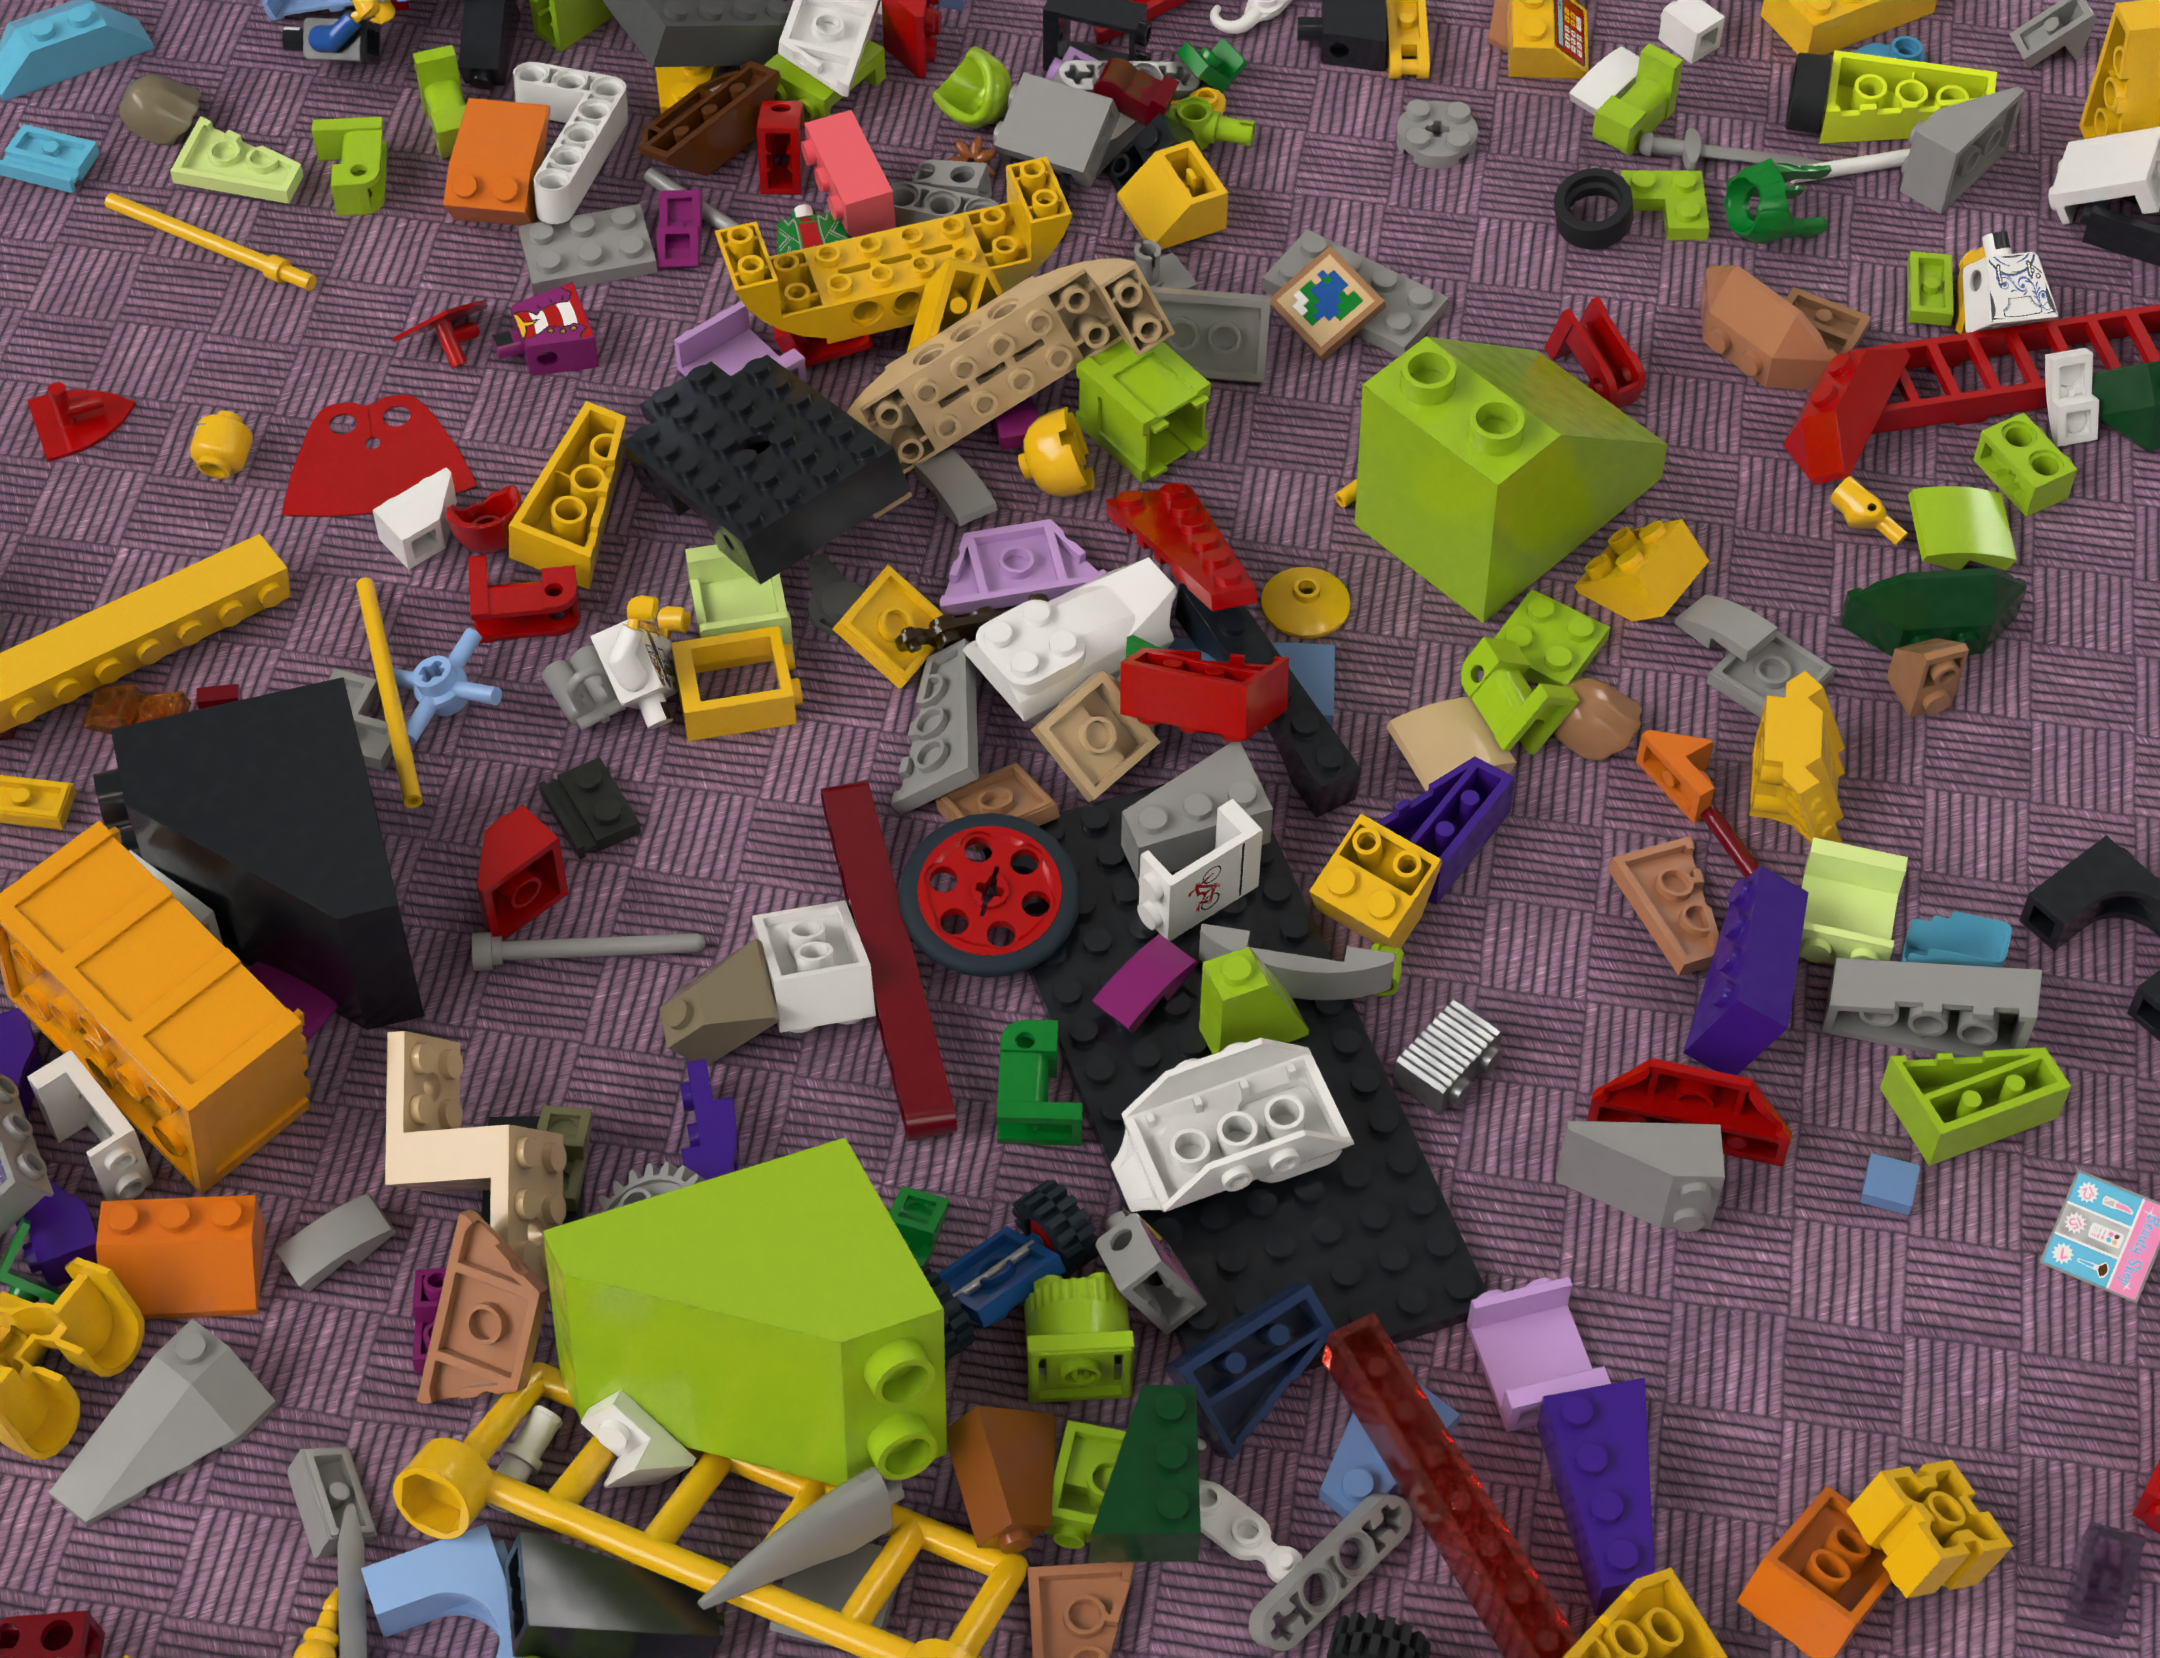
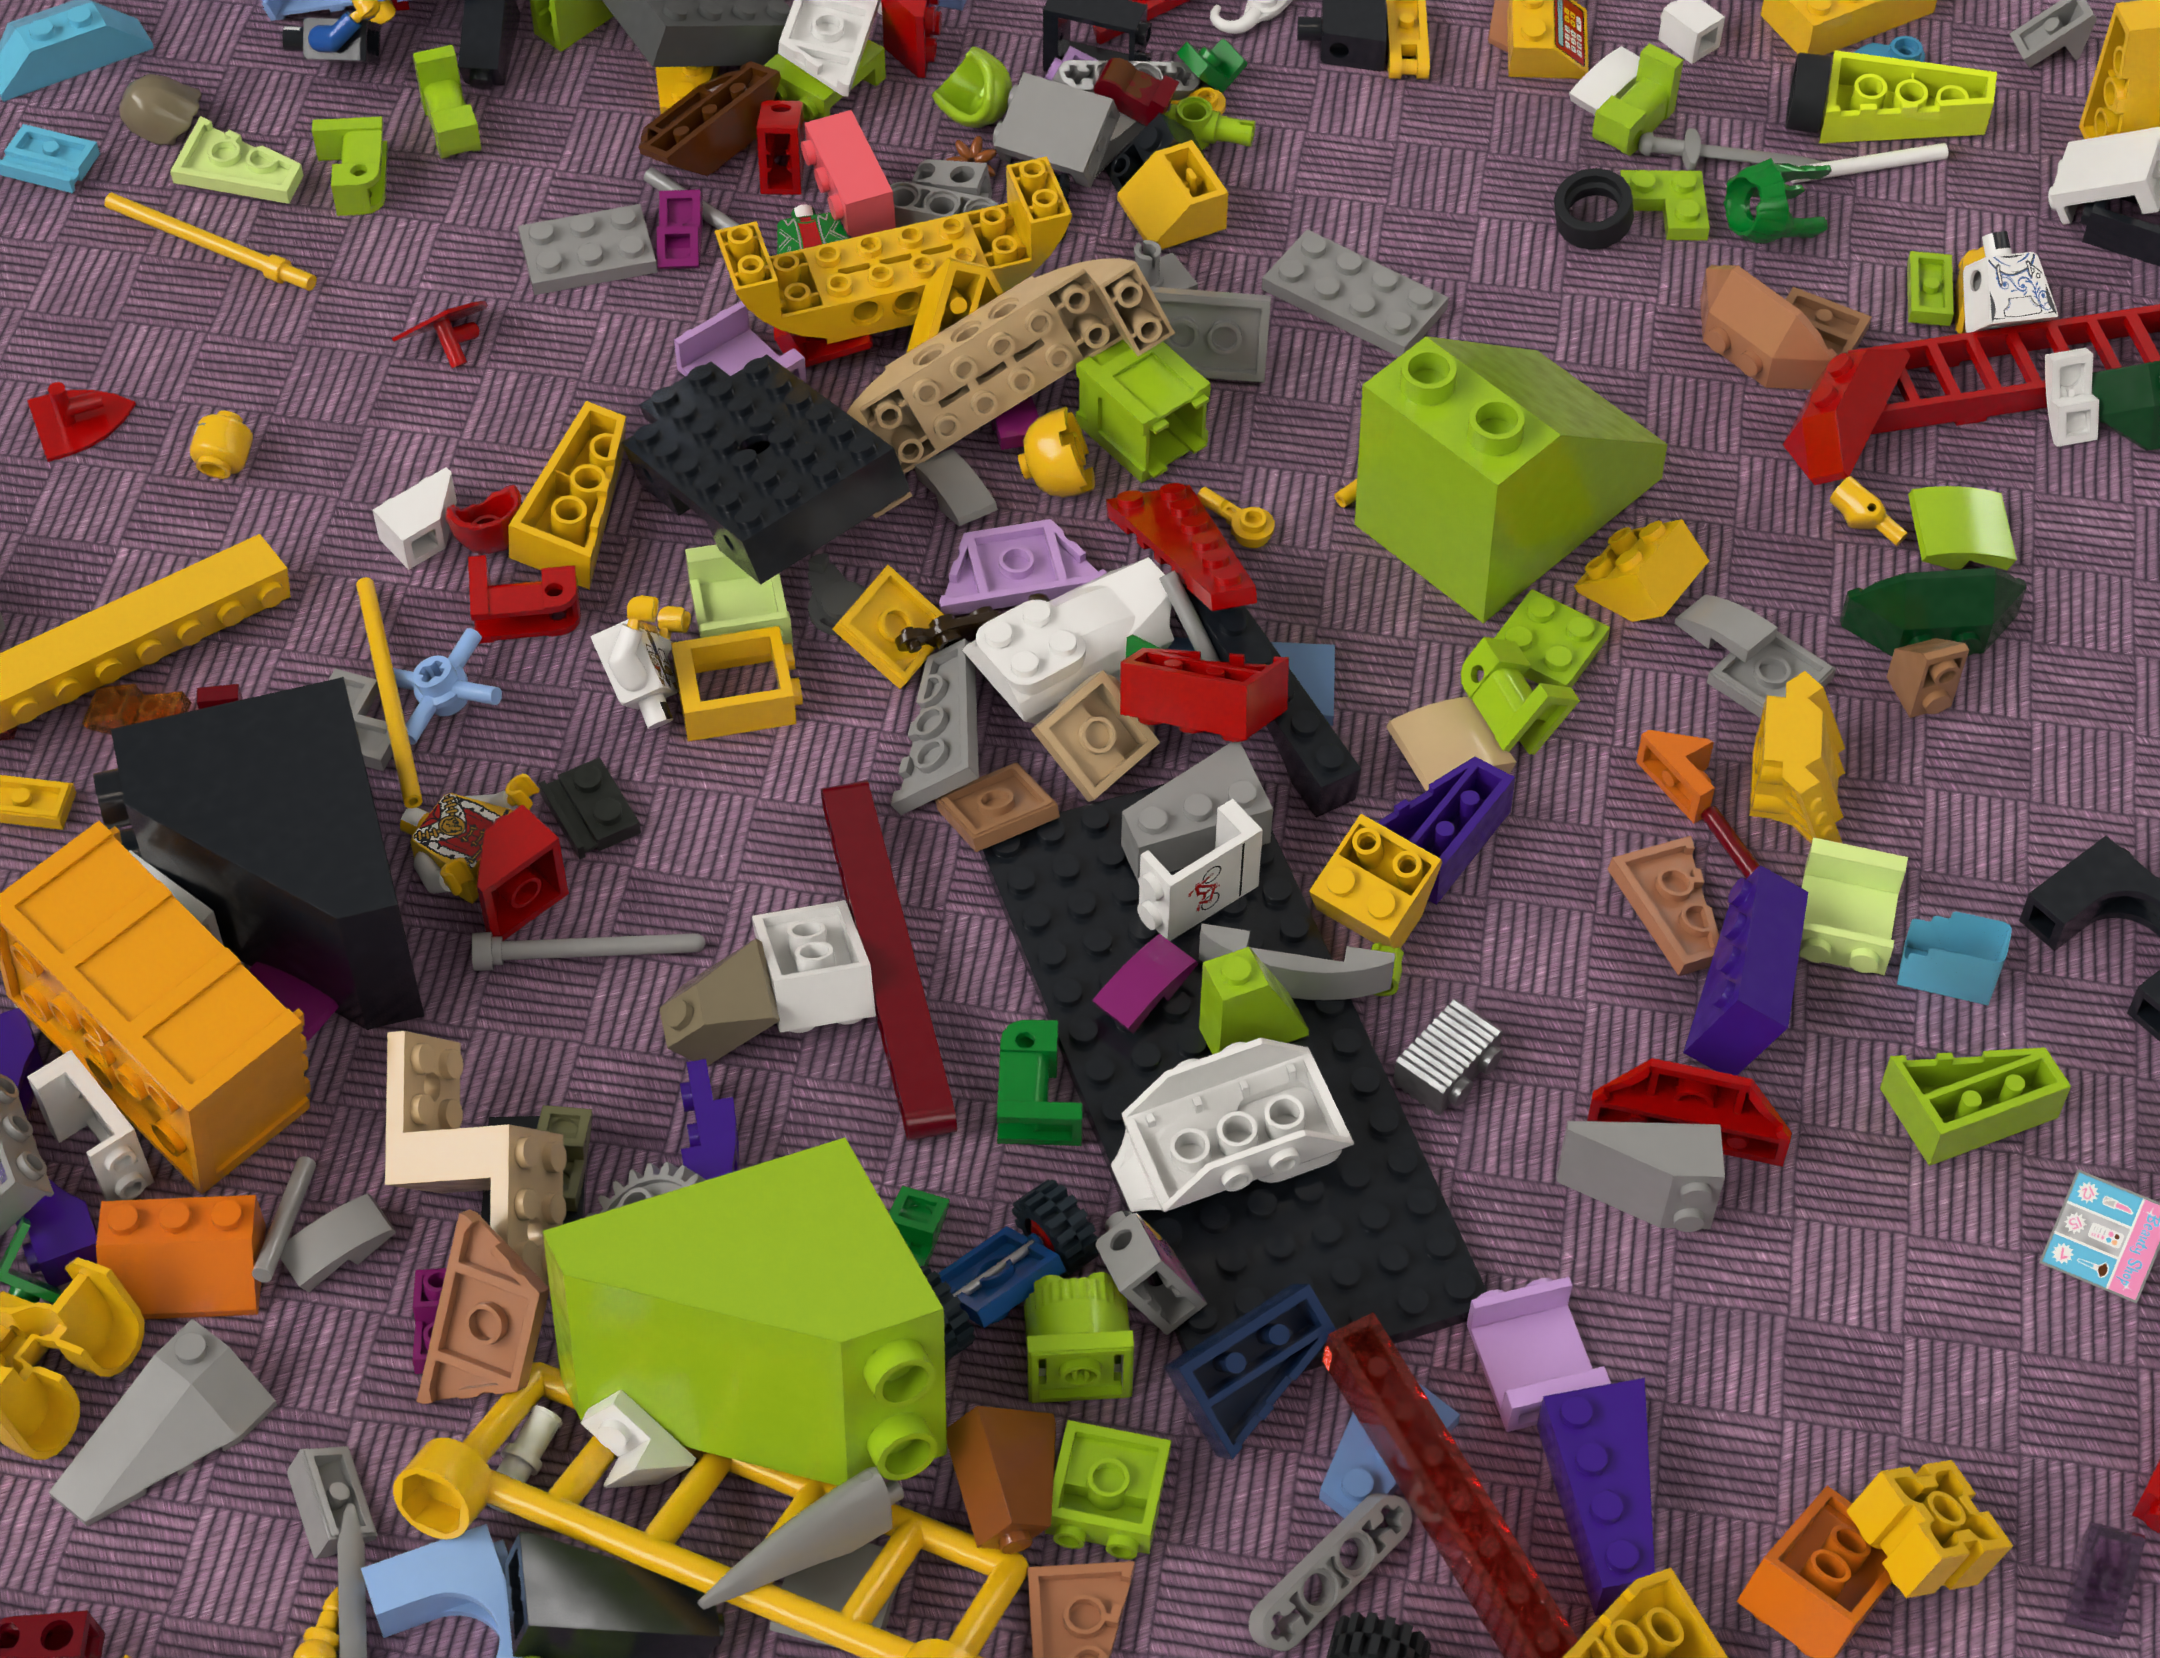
red piece [282,395,477,517] -> none
orange slope [443,98,551,226] -> none
magenta torso [492,282,599,376] -> none
white beam [513,62,628,224] -> none
light grey piece [542,645,626,731] -> none
wedge [898,813,1081,978] -> none
dark green wedge [1090,1385,1201,1562] -> none
white piece [1198,1437,1303,1583] -> none
yellow dish [1261,567,1350,639] -> none
tile [1270,245,1387,362] -> none
light grey plate [1396,99,1478,169] -> none
red piece [1544,296,1646,409] -> none
medium nougat hair [1553,678,1642,762] -> none
light grey wedge [1821,958,2042,1058] -> none
medium blue tile [1859,1153,1921,1215] -> none
light grey slope [1900,86,2025,214] -> none
lime brick [1973,412,2078,517] -> none
none -> light grey bar [252,1156,316,1282]
none -> torso [400,774,540,904]
none -> light grey bar [1159,570,1221,662]
none -> yellow plate [1197,486,1275,548]

